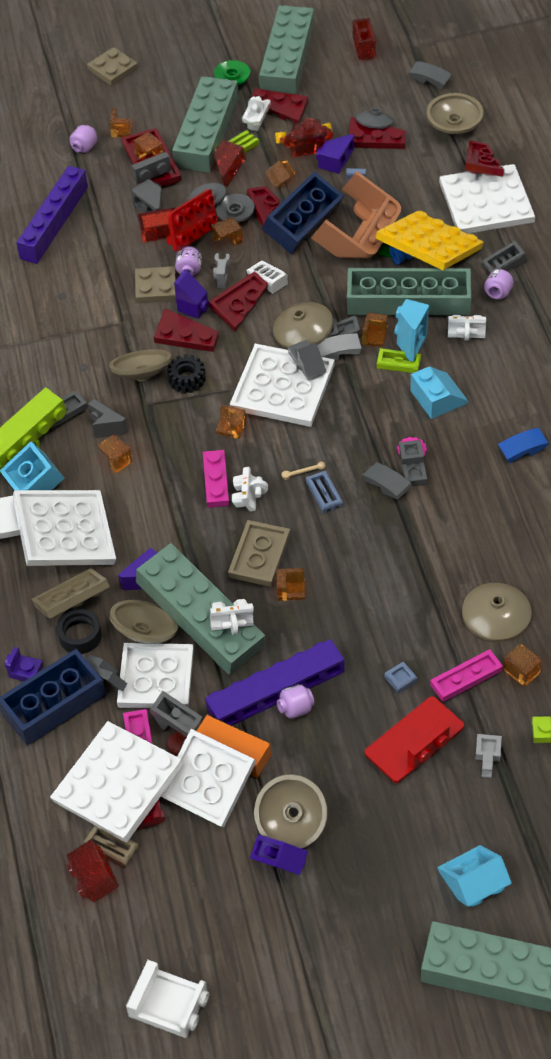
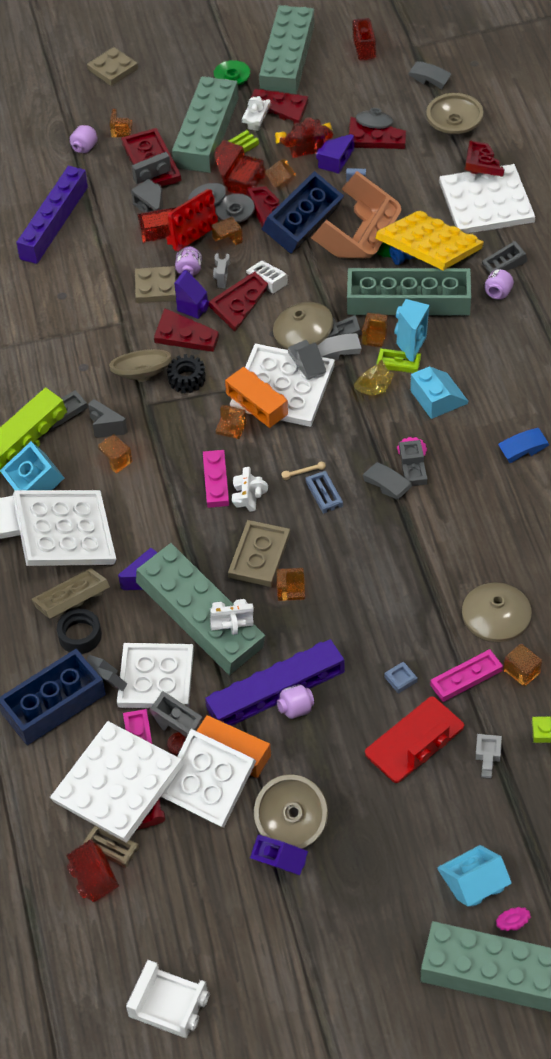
dark purple bracket [5,647,43,681] -> none
dark tan dish [109,600,178,643] -> none
clear orange panel [133,132,163,159] -> none
white hips [448,315,486,341] -> none
none -> orange brick [225,367,288,428]
none -> clear red brick [227,154,266,196]
none -> clear yellow hat [354,360,394,395]
none -> dark pink piece [496,907,531,931]

